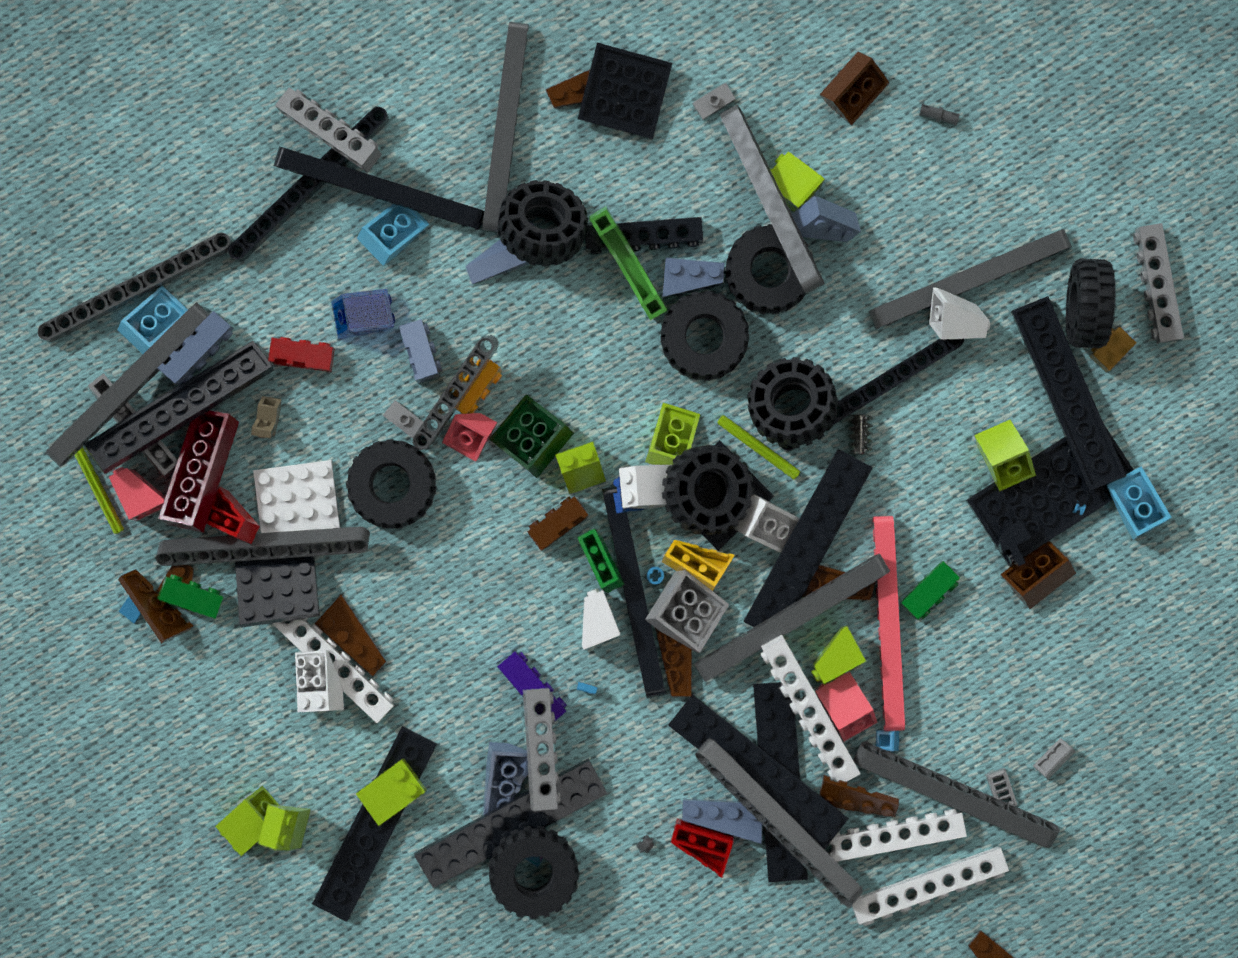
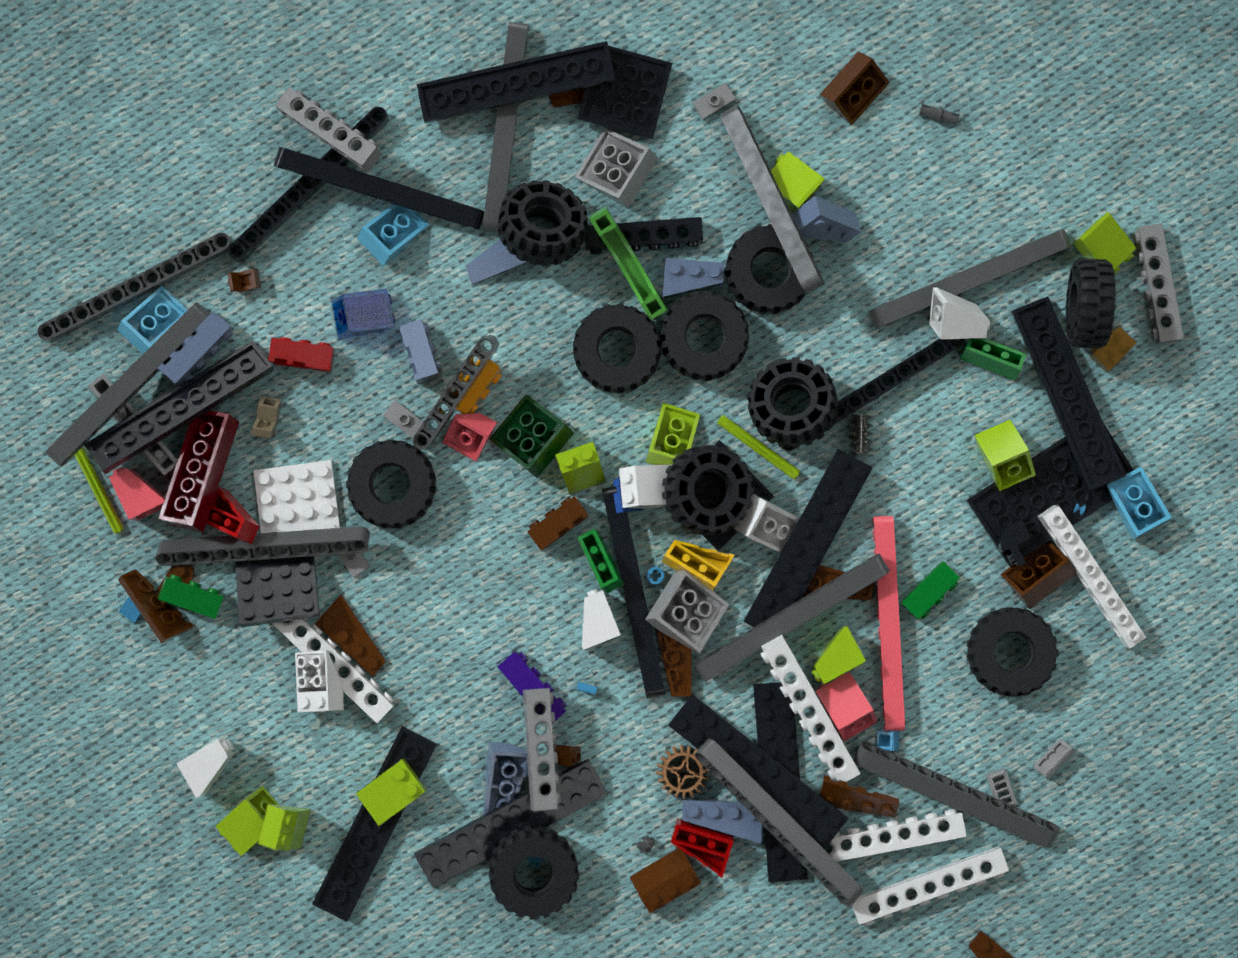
none -> white slope [177,737,234,798]
none -> reddish brown bracket [228,268,261,293]
none -> light grey plate [338,553,370,578]
none -> black plate [417,41,616,124]
none -> reddish brown bracket [553,744,581,766]
none -> black tyre [573,303,661,394]
none -> light grey slope [575,128,658,207]
none -> reddish brown slope [630,848,701,914]
none -> medium nougat gear [656,745,709,799]
none -> green brick [960,338,1027,380]
none -> black tyre [966,607,1059,697]
none -> white brick [1038,505,1146,648]
none -> lime slope [1073,212,1137,274]

